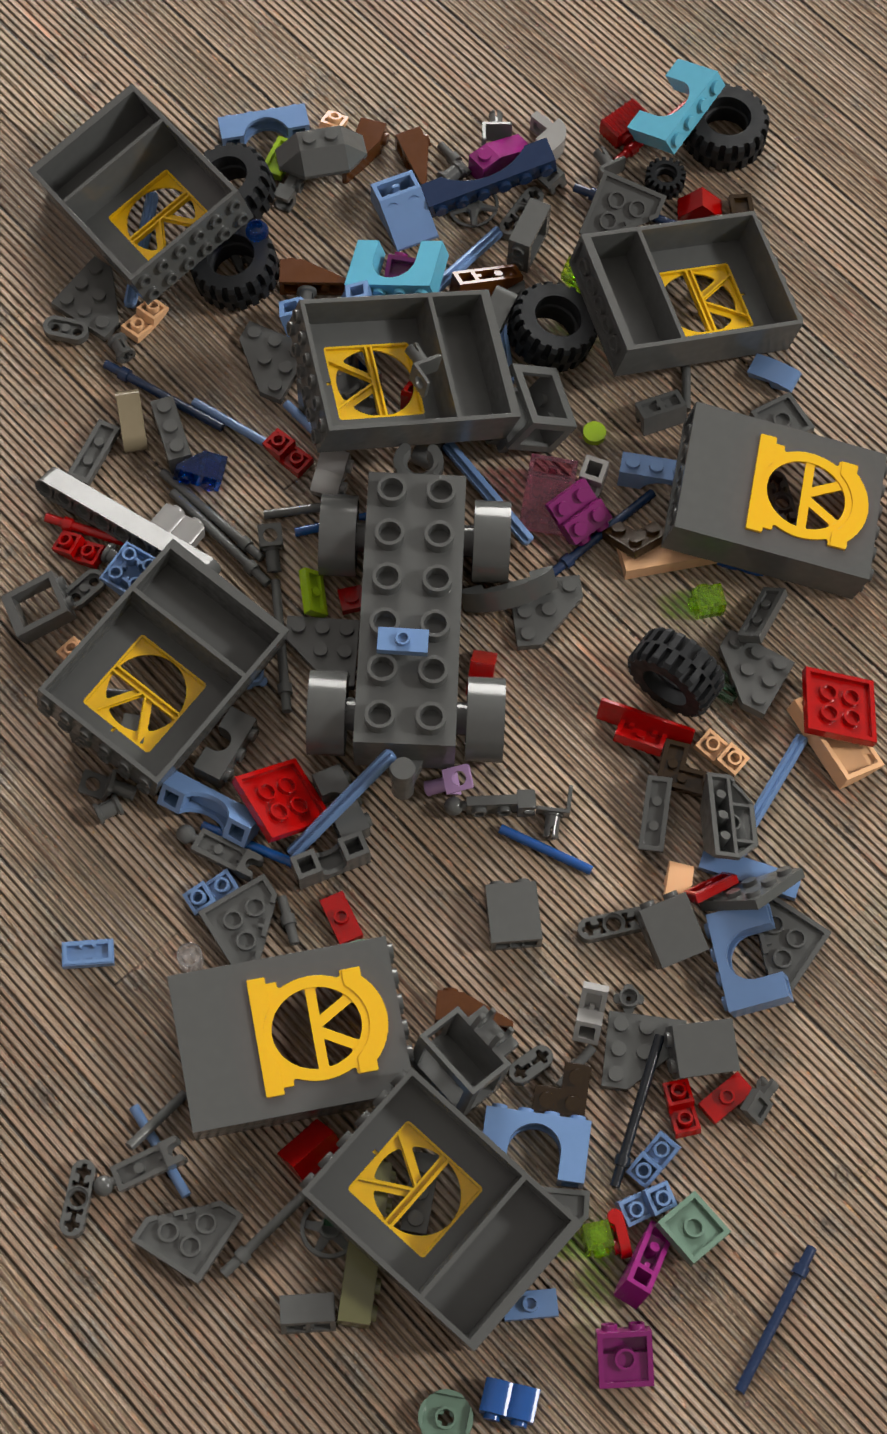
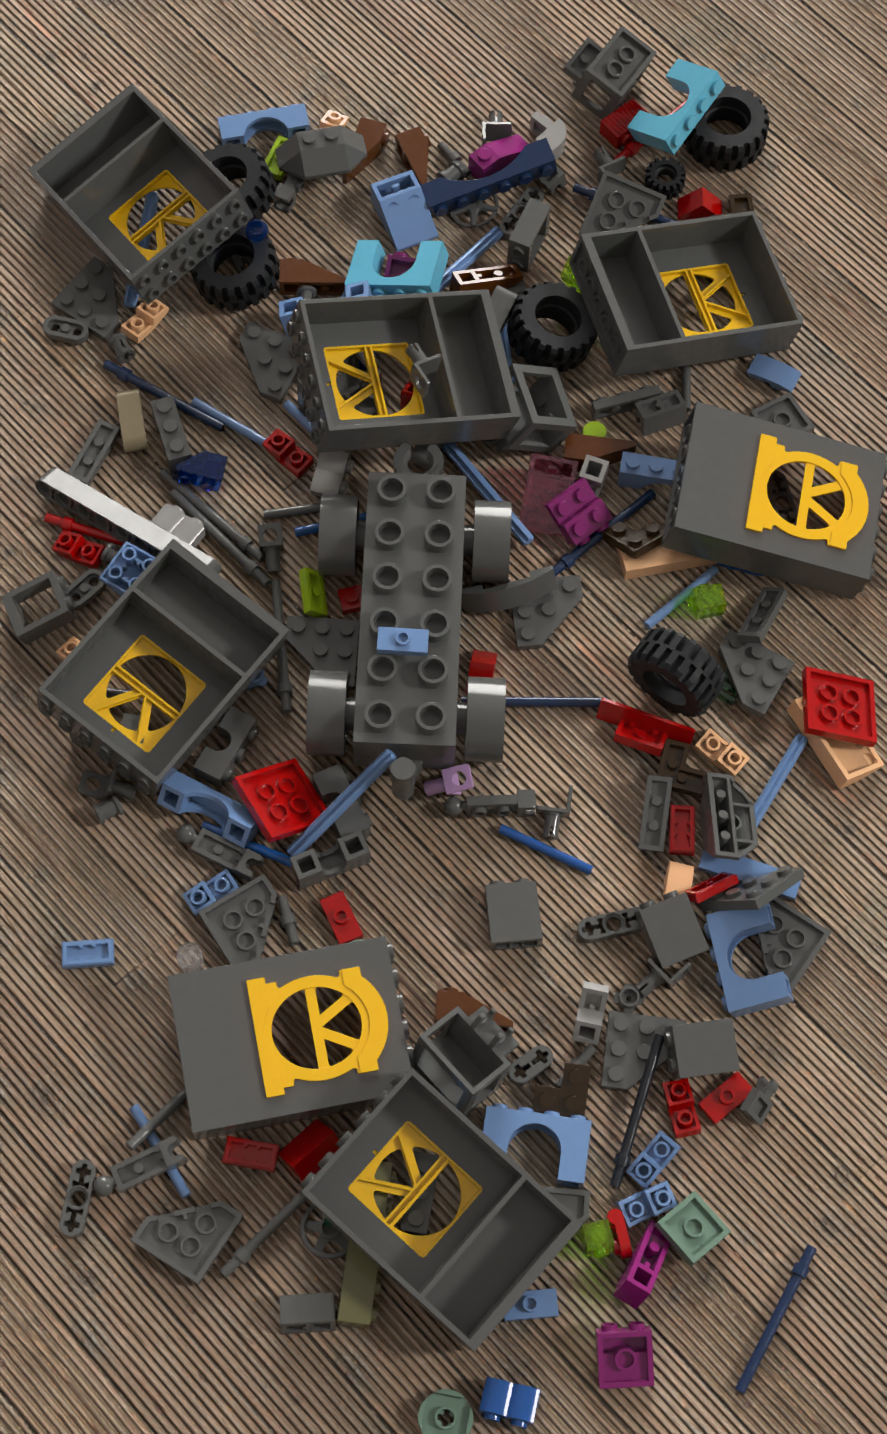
none -> red plate [222,1136,280,1173]
none -> dark blue bar [460,696,608,707]
none -> dark grey piece [562,26,657,119]
none -> reddish brown slope [562,433,637,472]
none -> dark grey plate [590,385,662,420]
none -> dark grey bracket [634,957,692,998]
none -> medium blue bar [644,565,719,630]
none -> red plate [669,805,695,856]

